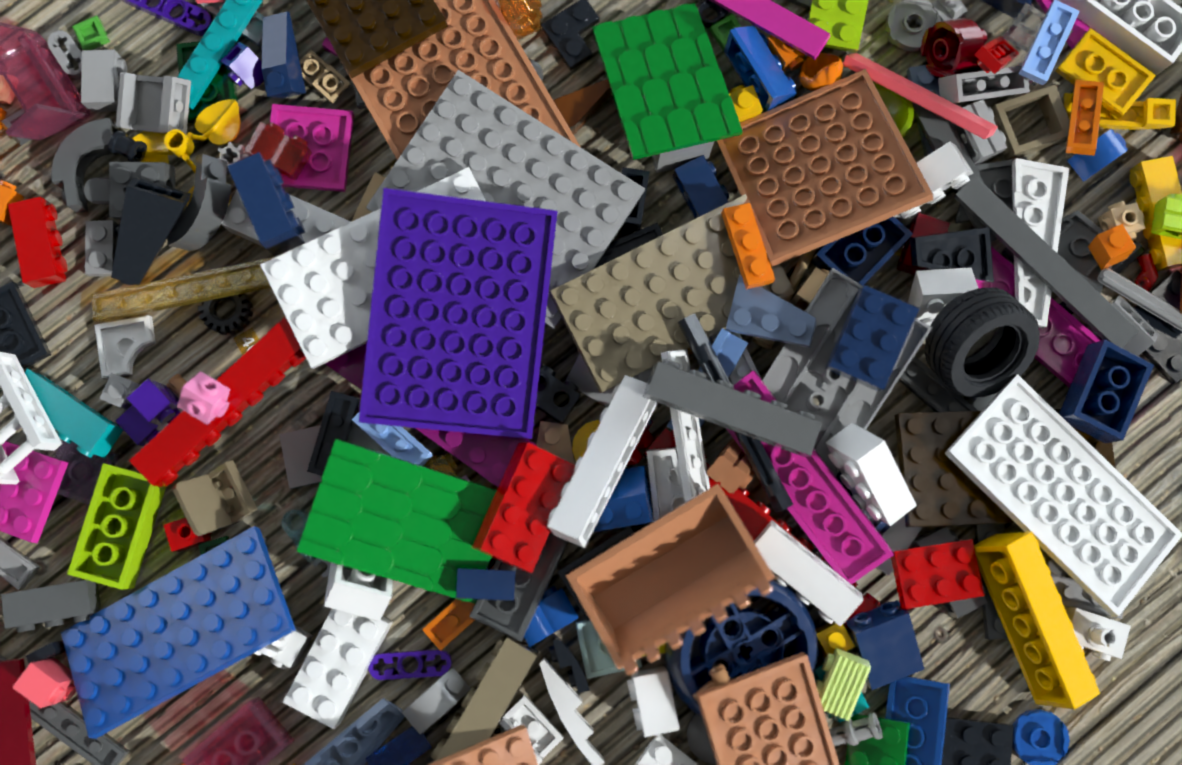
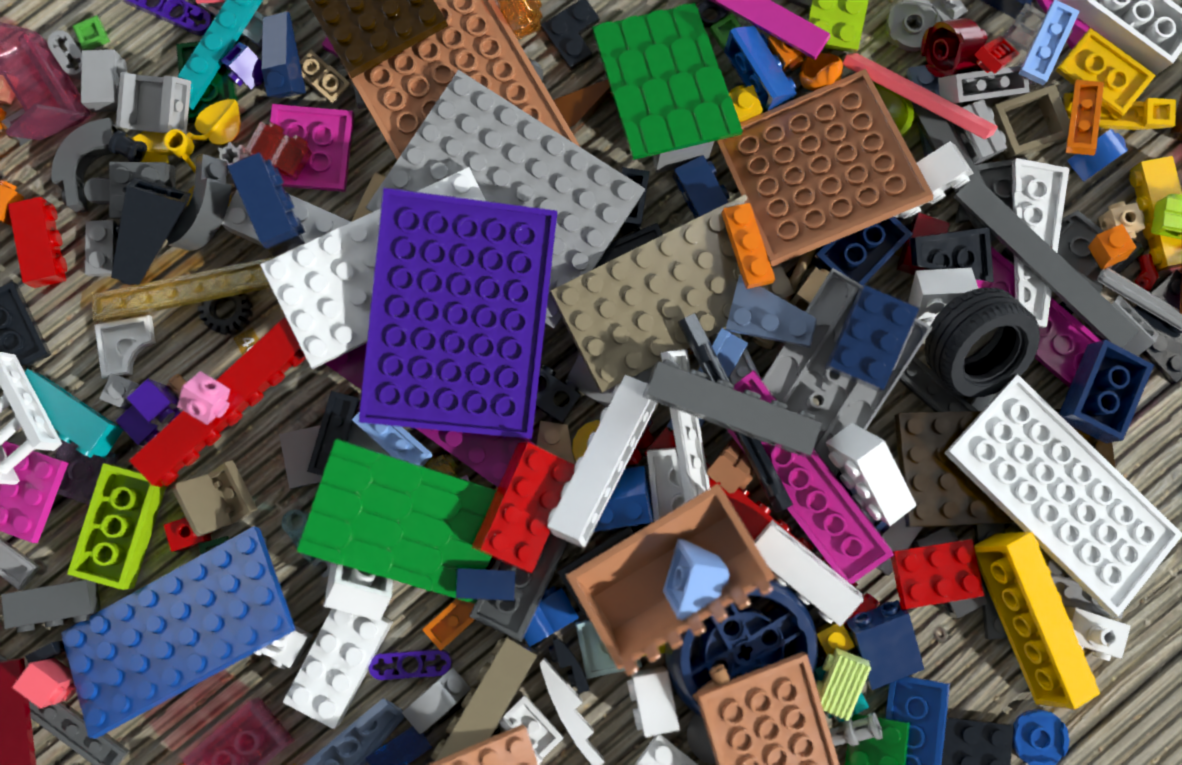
none -> light blue slope [663,539,729,620]

